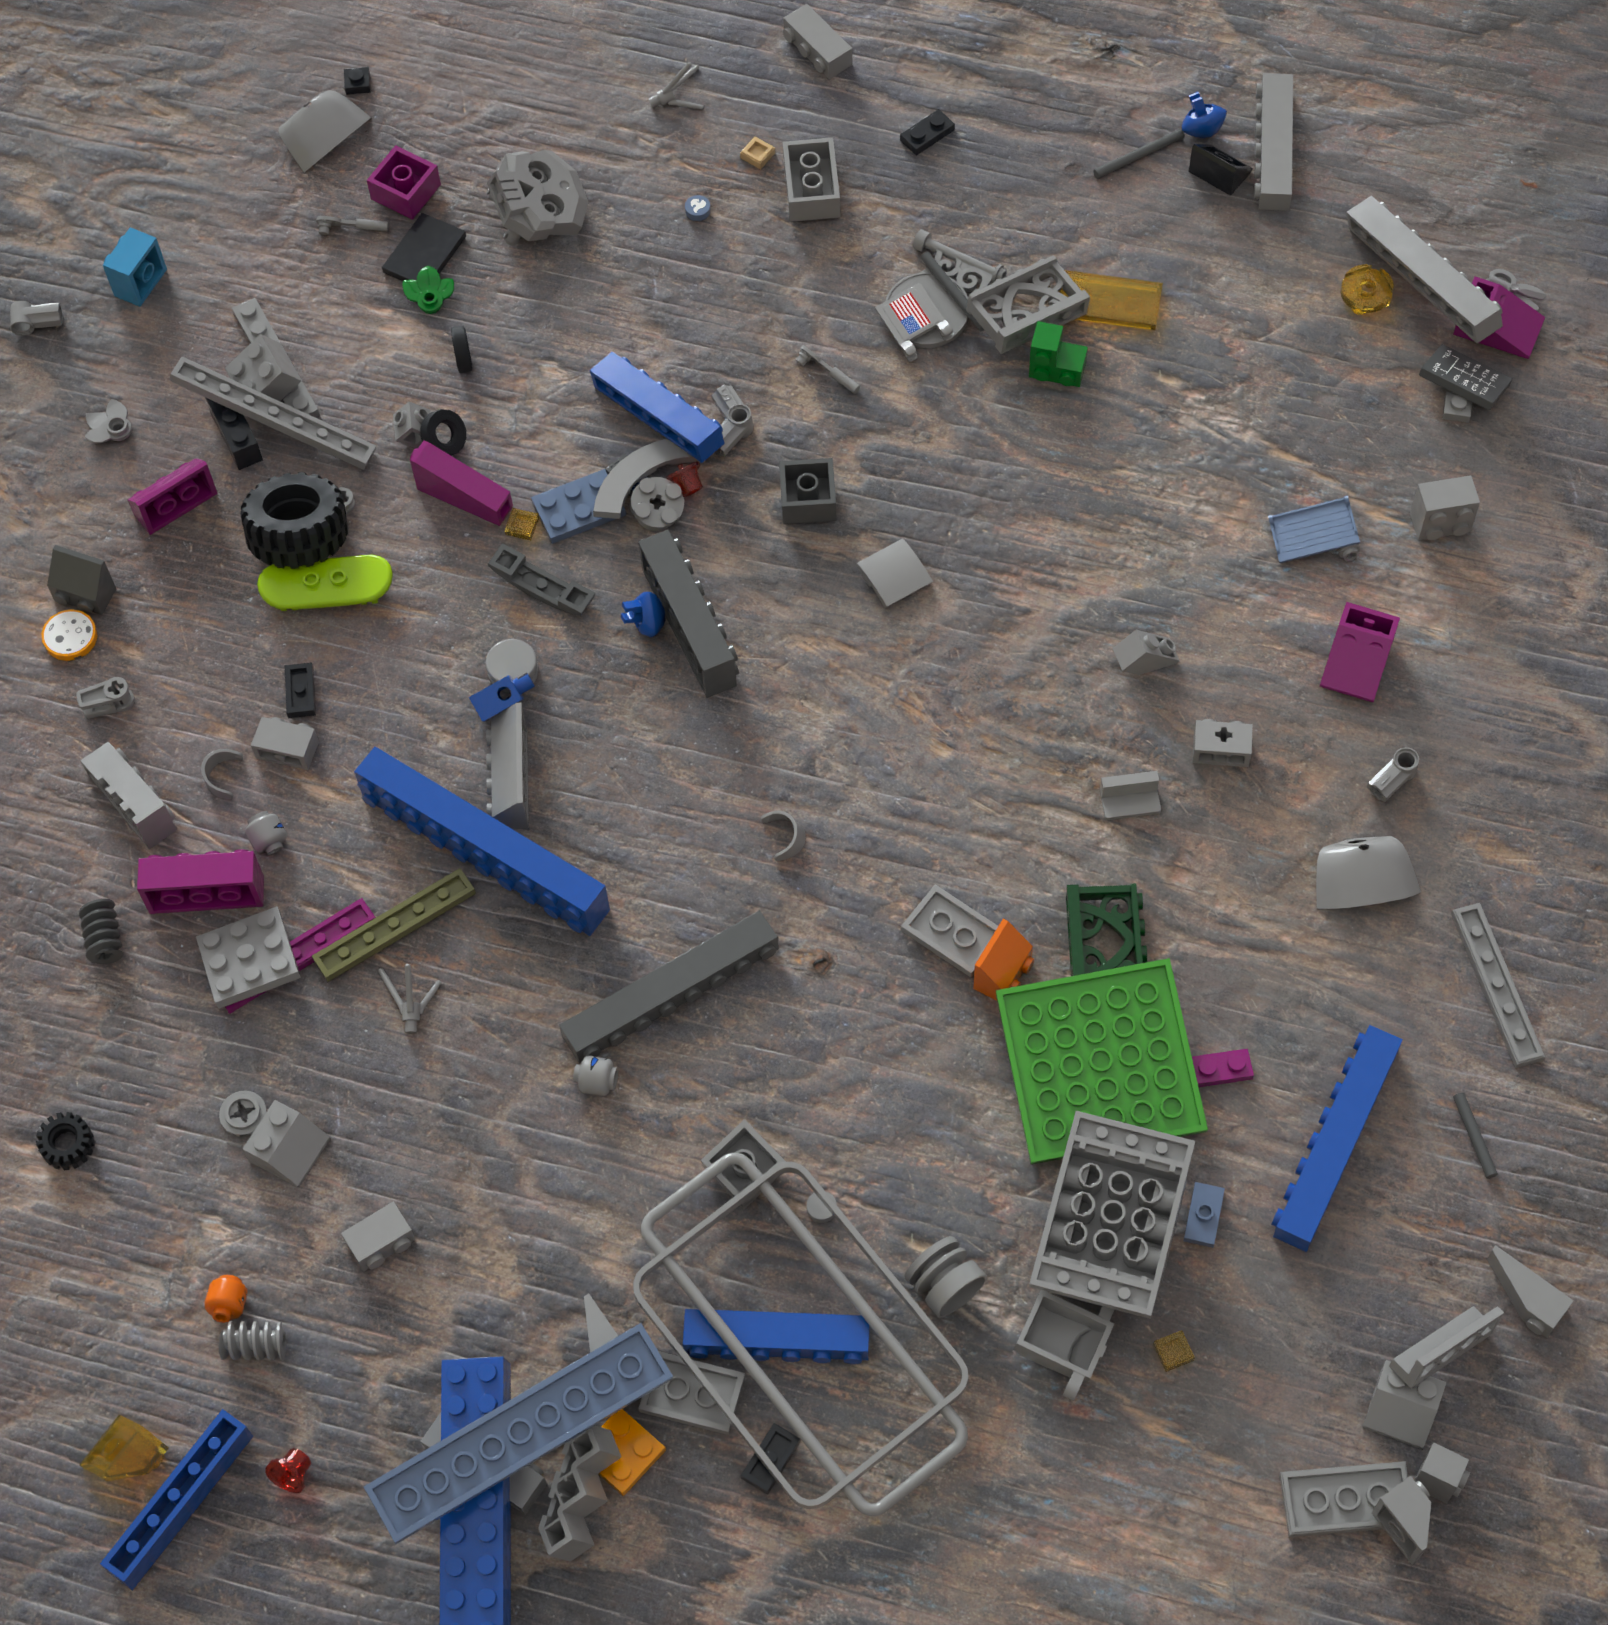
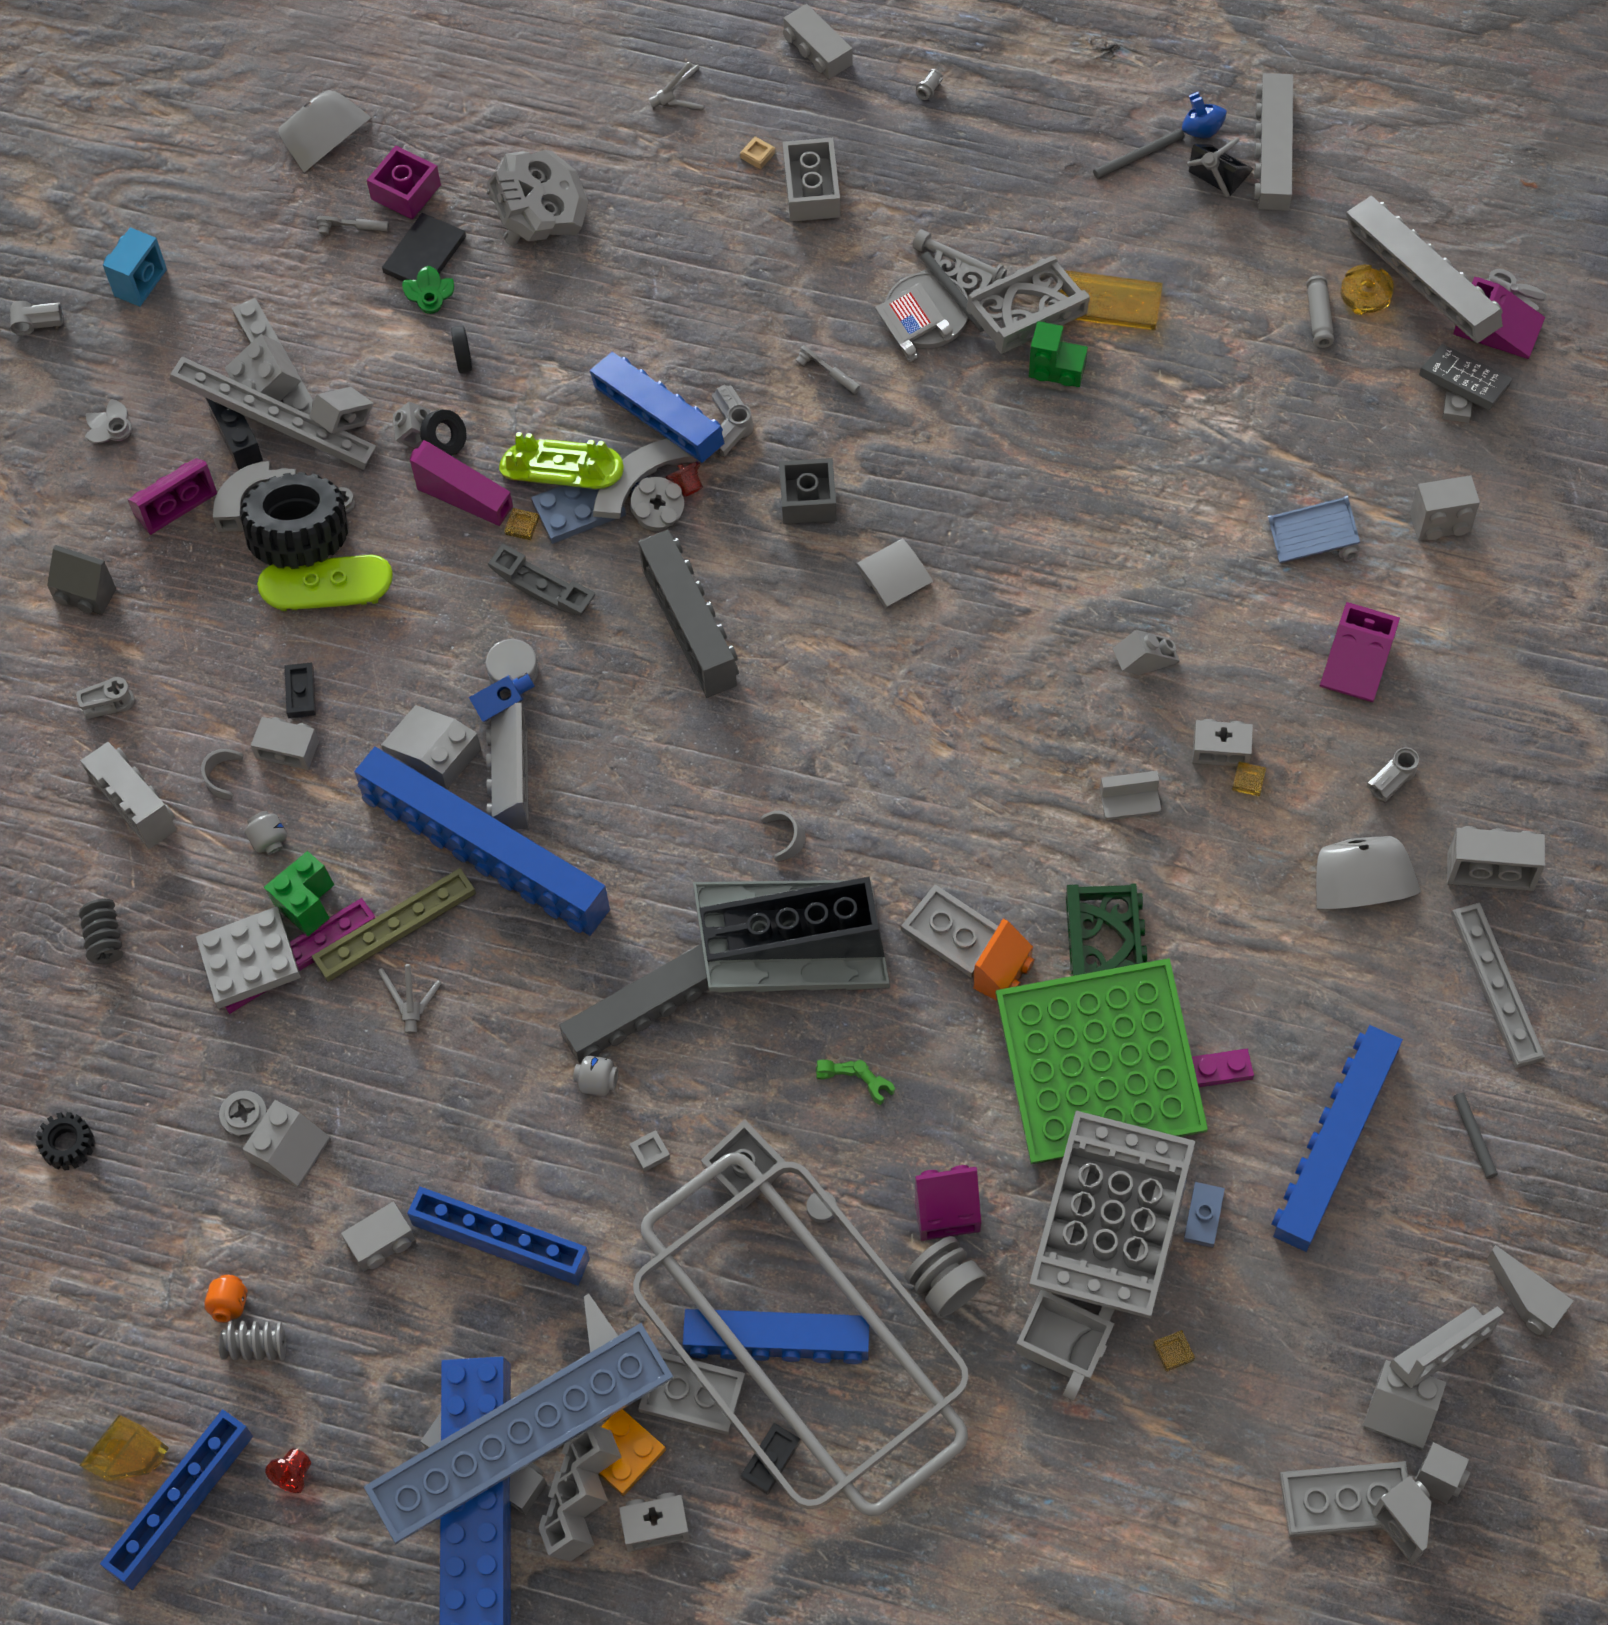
white tile [41,609,98,661] -> none
magenta brick [137,849,264,914] -> none
black plate [344,67,371,95] -> none
blue piece [621,592,666,637] -> none
sand blue tile [685,195,711,221] -> none
black plate [900,109,955,156] -> none
none -> light grey arch [213,461,297,532]
none -> green brick [264,851,334,936]
none -> light grey brick [309,387,373,434]
none -> light grey slope [381,705,481,789]
none -> blue brick [407,1186,590,1286]
none -> lime piece [499,432,624,489]
none -> light grey brick [619,1493,690,1552]
none -> light grey plate [630,1130,671,1172]
none -> piece [693,876,890,993]
none -> bright green piece [816,1060,895,1105]
none -> magenta slope [915,1165,981,1241]
none -> light grey pin [916,69,943,100]
none -> light grey plant [1187,137,1239,197]
none -> clear yellow tile [1232,762,1266,796]
none -> light grey axle [1306,275,1334,348]
none -> light grey brick [1447,826,1545,891]

